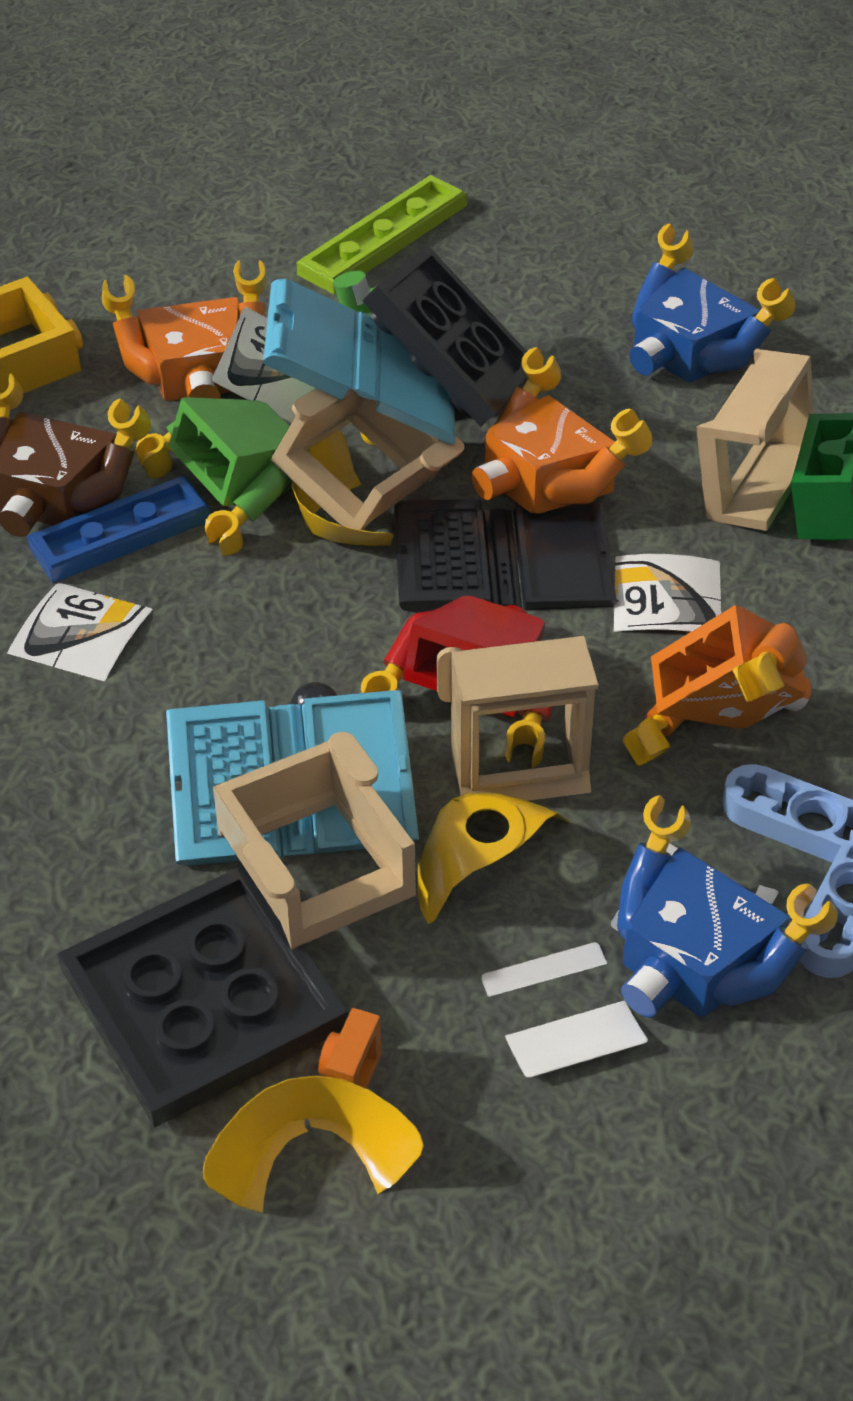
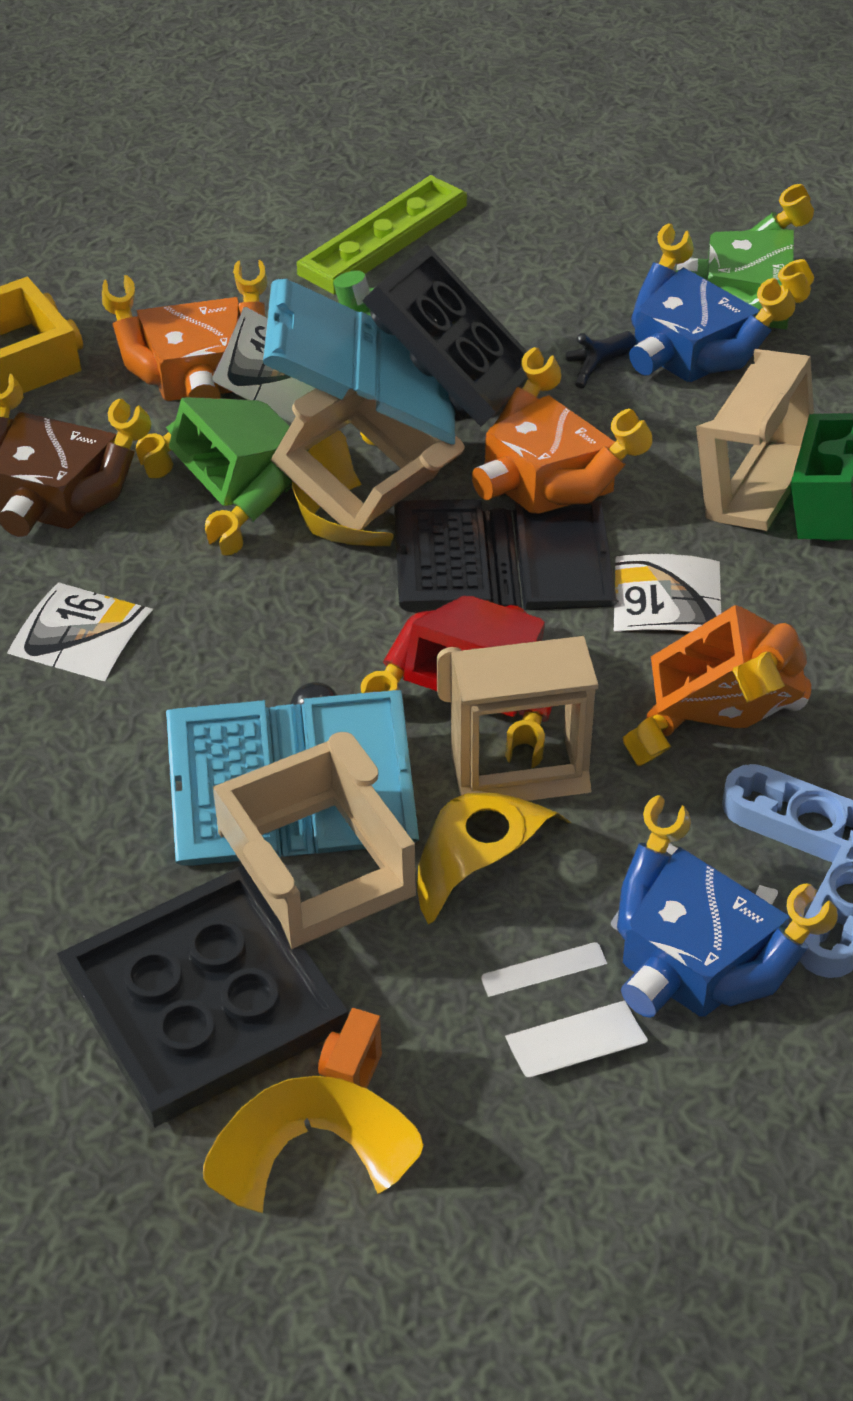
blue tile [27,475,211,583] -> none
none -> black bar [565,331,636,388]
none -> bright green torso [676,184,814,329]

